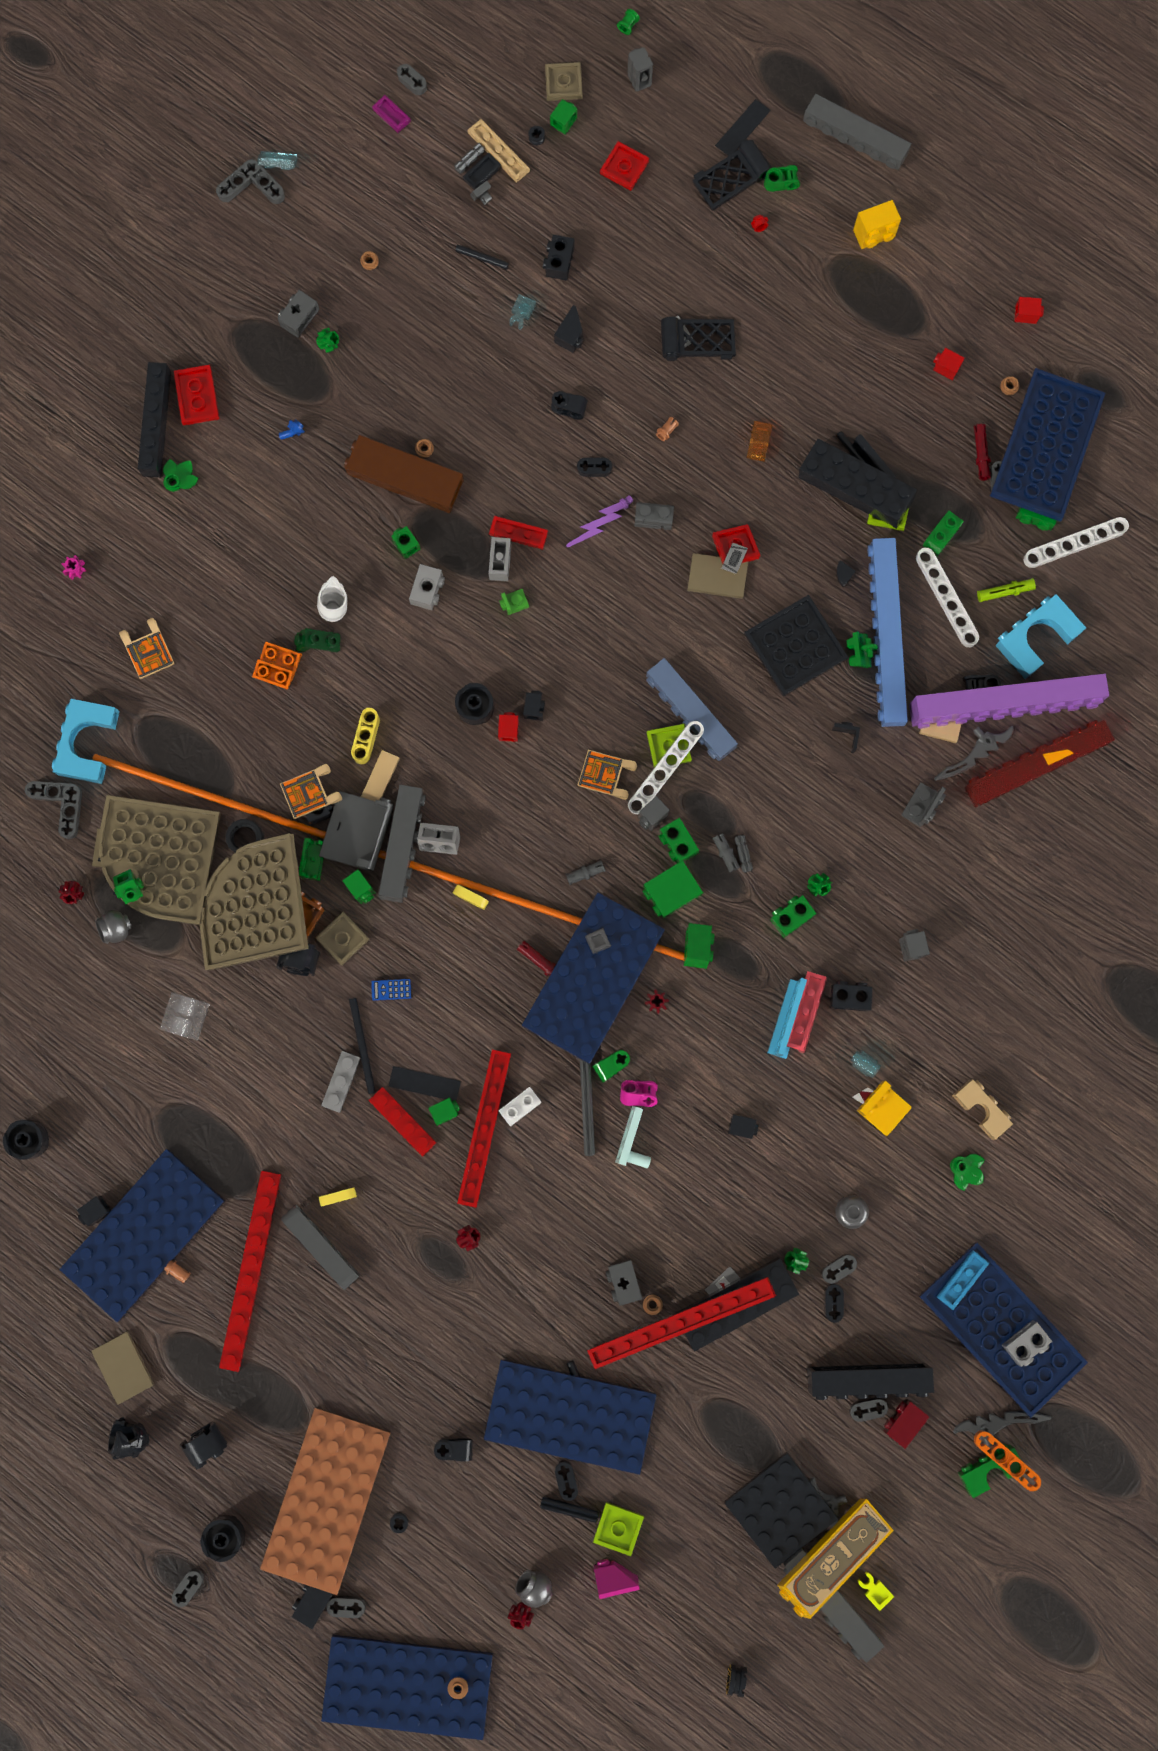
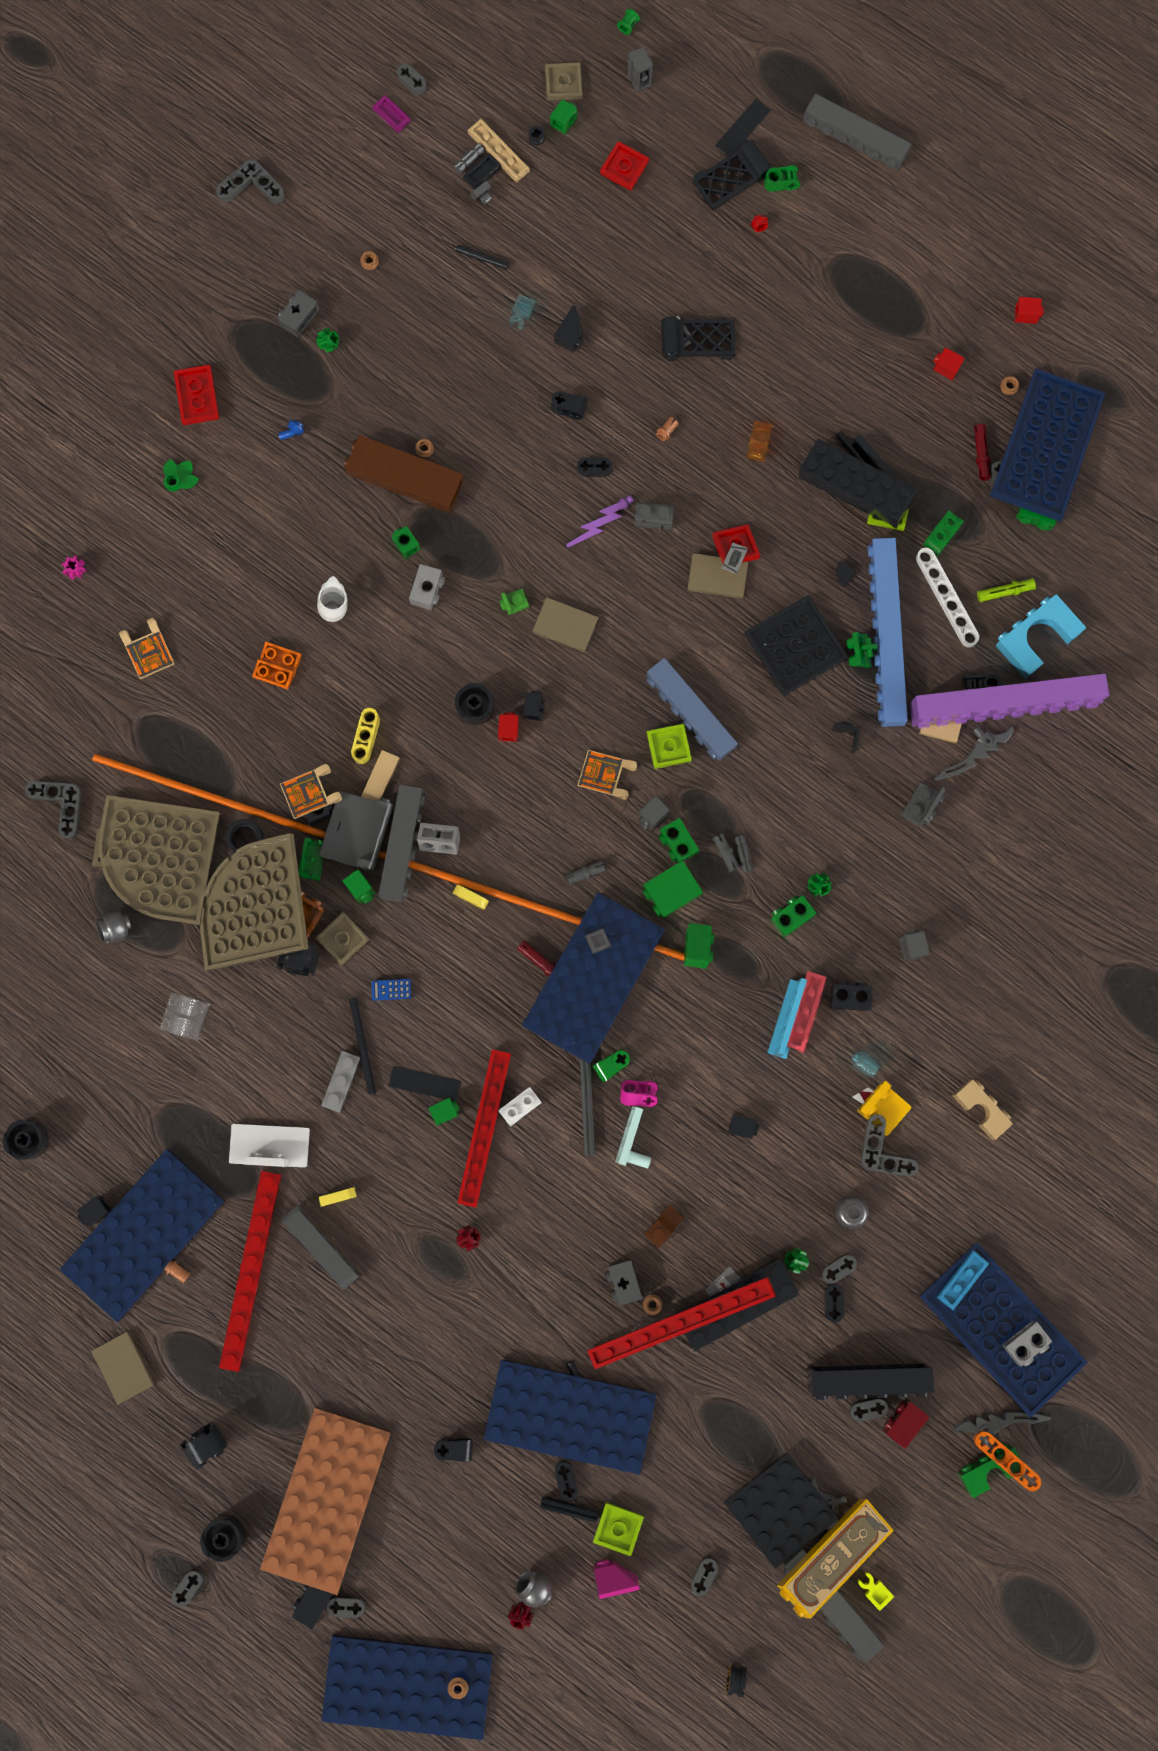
medium azure arch [52,699,120,784] -> none
dark red gear [58,881,84,904] -> none
black helmet [108,1417,149,1460] -> none
green brick [113,869,144,904] -> none
black brick [138,362,171,478] -> none
clear light blue plate [258,151,298,170] -> none
dark green bracket [294,628,340,653] -> none
red plate [368,1087,437,1157] -> none
black bush [390,1513,408,1533] -> none
light grey brick [488,537,511,581] -> none
red plate [489,516,548,550] -> none
black brick [543,234,575,281] -> none
white beam [628,721,704,814] -> none
dark red gear [645,990,669,1014] -> none
yellow brick [853,200,901,249] -> none
green plate [950,1154,985,1191] -> none
clear red brick [965,720,1115,808] -> none
white beam [1023,517,1129,568] -> none
none -> white bracket [229,1124,310,1167]
none -> dark tan tile [532,597,599,653]
none -> reddish brown arch [643,1205,684,1248]
none -> dark grey beam [691,1556,718,1596]
none -> dark grey beam [861,1113,918,1176]

